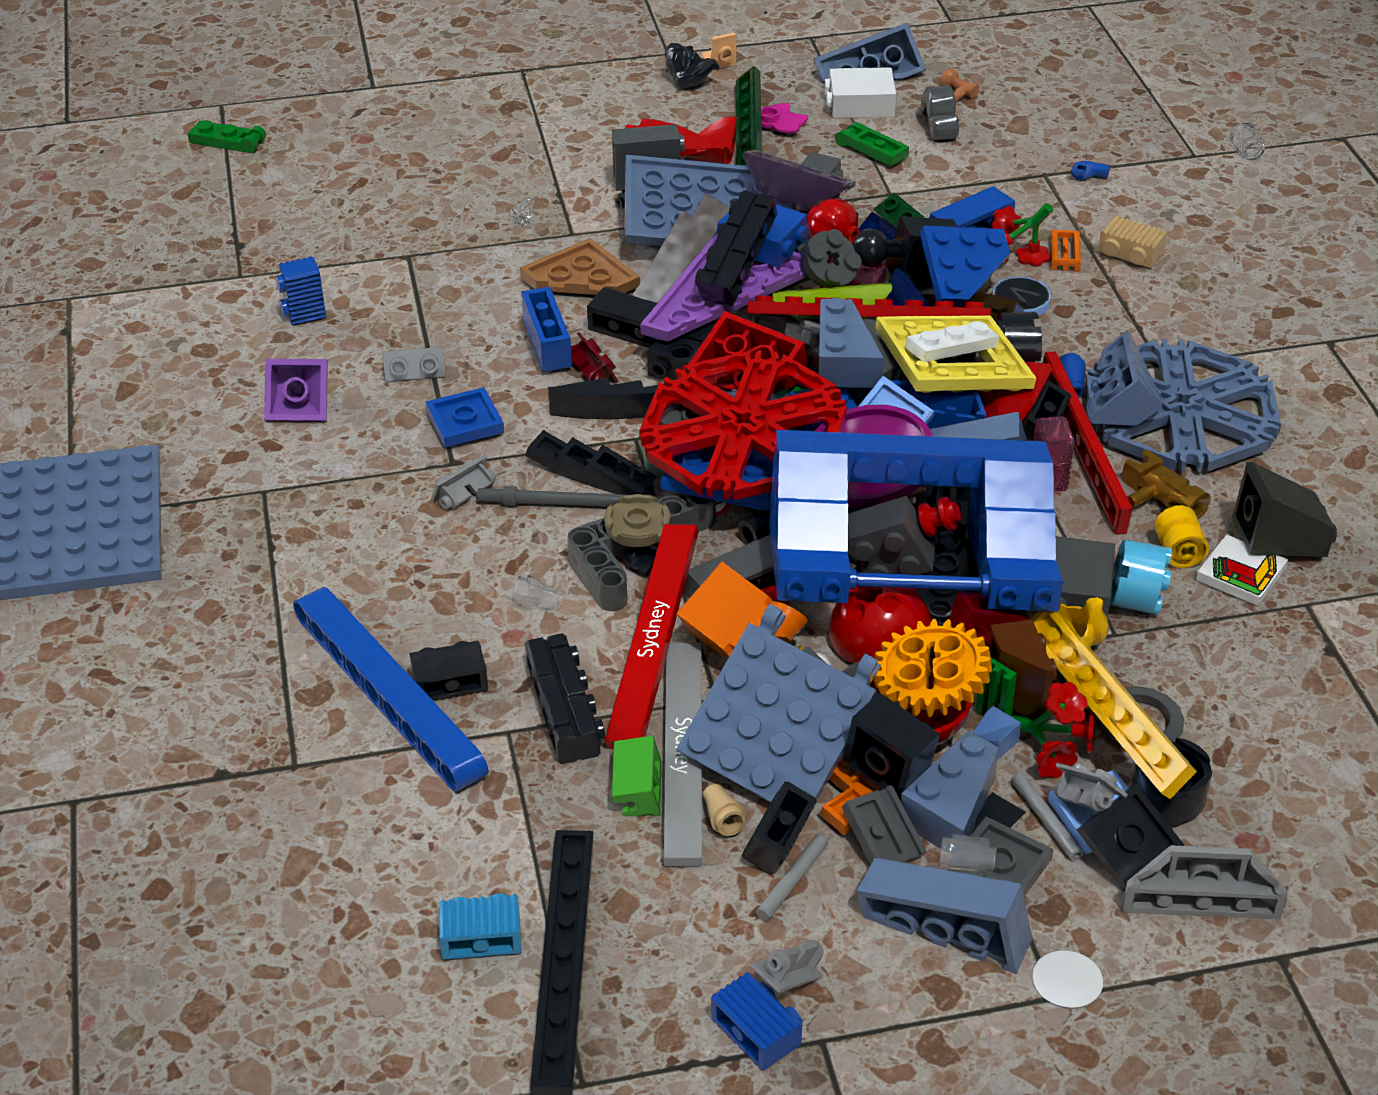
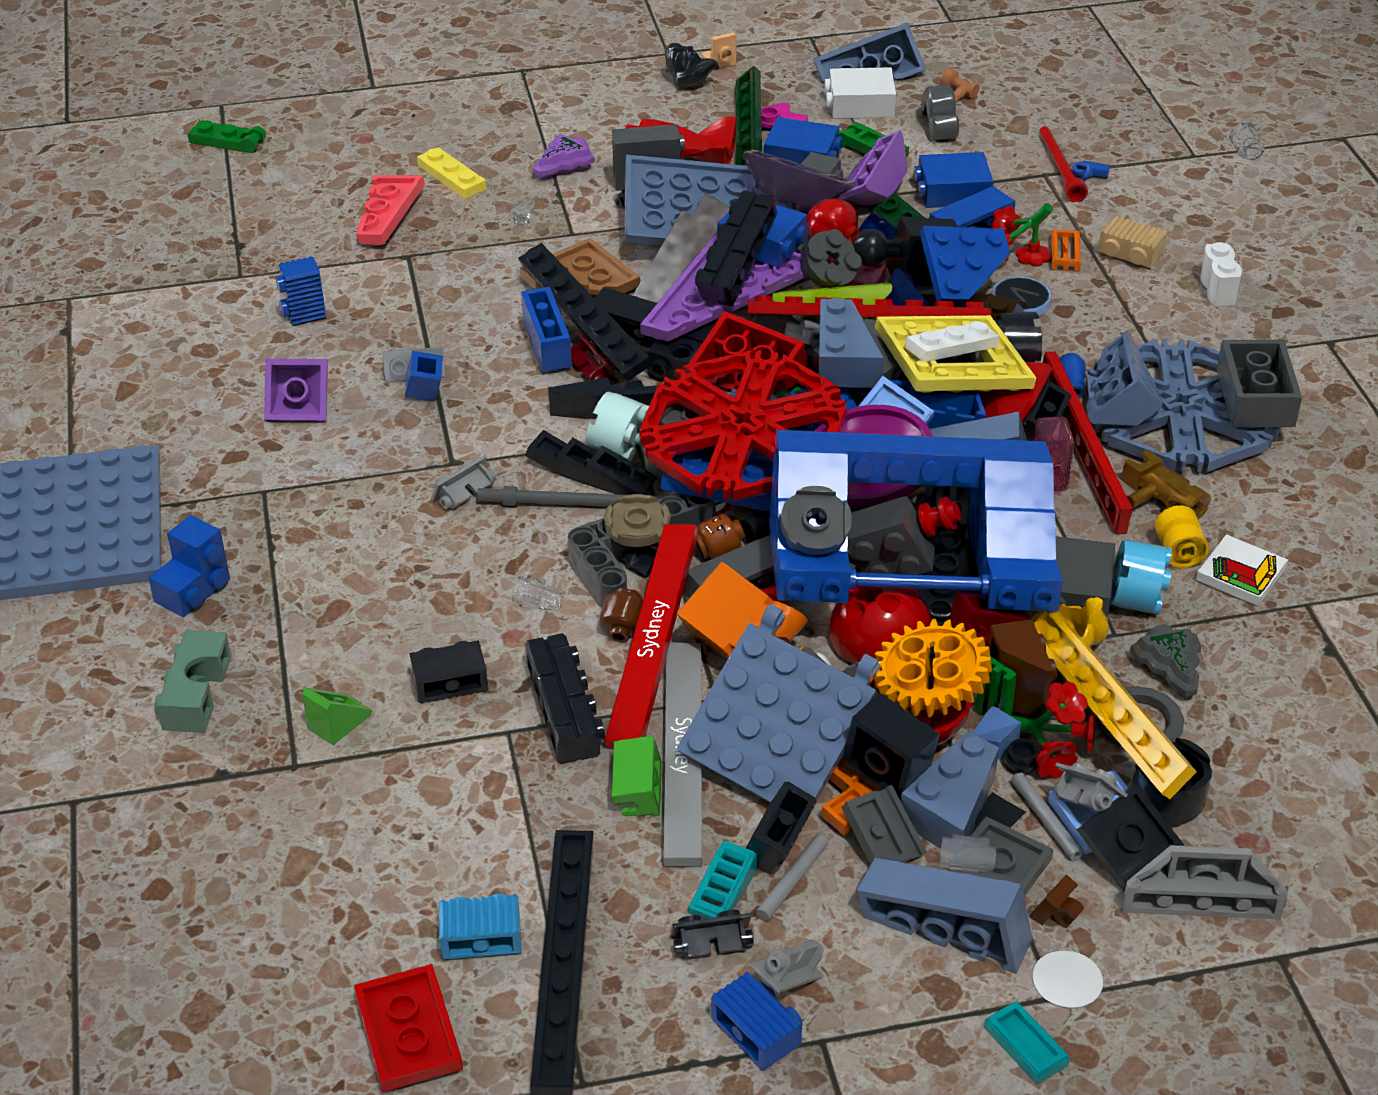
blue beam [293,587,489,792] -> none
blue plate [425,387,504,447] -> none
tan cone [703,784,746,836] -> none
pearl dark grey slope [1232,462,1337,557] -> none
none -> blue brick [148,515,230,618]
none -> sand green arch [154,630,232,733]
none -> bright green slope [302,687,372,745]
none -> red plate [353,964,463,1092]
none -> coral wing [356,175,425,246]
none -> blue brick [405,351,443,401]
none -> light yellow plate [417,147,487,199]
none -> black plate [518,242,653,382]
none -> medium lavender rock [533,134,595,179]
none -> light aqua brick [585,392,649,462]
none -> reddish brown head [599,588,643,642]
none -> black hinge [670,910,754,959]
none -> teal slope [688,841,757,919]
none -> dark orange head [696,514,745,560]
none -> blue brick [763,117,843,172]
none -> dark grey plate [780,485,852,555]
none -> medium lavender wedge [835,130,908,207]
none -> blue brick [914,152,993,208]
none -> teal tile [984,1000,1070,1085]
none -> black plate [1004,738,1040,773]
none -> reddish brown tile [1030,874,1084,928]
none -> red piece [1039,126,1088,202]
none -> dark grey rock [1130,624,1202,697]
none -> white brick [1200,242,1242,306]
none -> dark grey brick [1217,340,1302,428]

